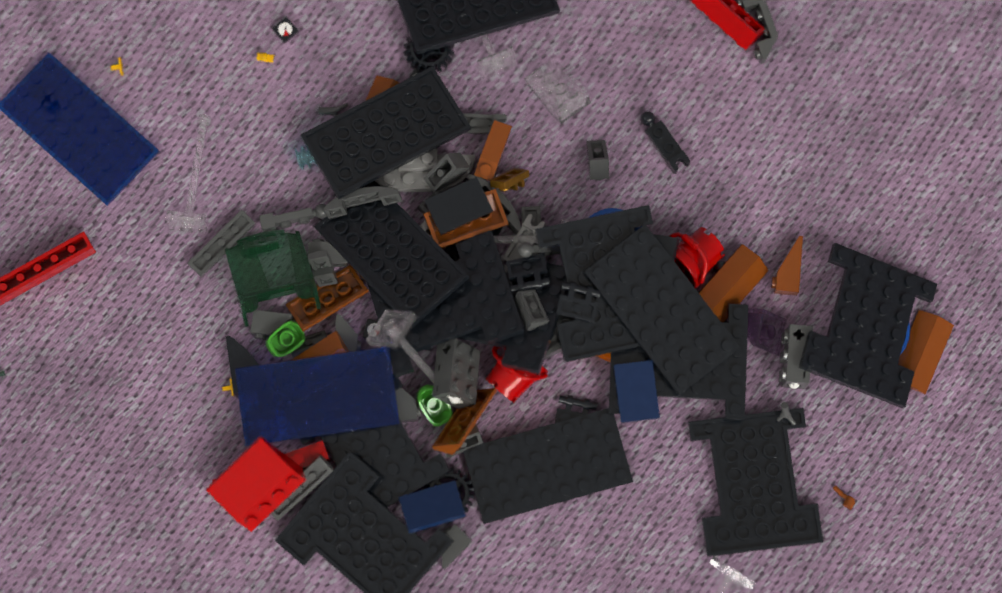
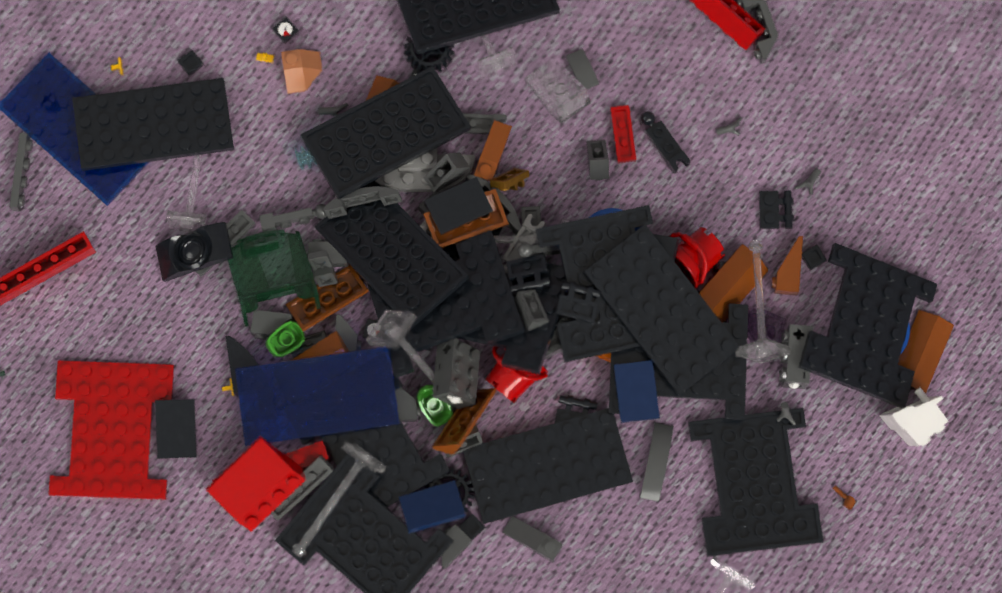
none -> dark grey plate [9,133,33,211]
none -> red piece [49,361,174,500]
none -> black plate [72,77,234,171]
none -> black slope [155,222,234,282]
none -> black tile [155,399,197,459]
none -> black tile [177,50,204,76]
none -> nougat slope [281,49,322,94]
none -> clear tile [292,442,387,557]
none -> black tile [458,514,486,541]
none -> dark grey slope [502,516,563,563]
none -> dark grey slope [566,49,599,91]
none -> red plate [610,105,637,164]
none -> dark grey slope [640,423,674,502]
none -> dark grey bar [716,117,742,136]
none -> clear tile [736,240,791,364]
none -> black plate [759,190,794,229]
none -> dark grey bar [795,168,821,195]
none -> black tile [802,245,827,271]
none -> white piece [880,387,948,446]

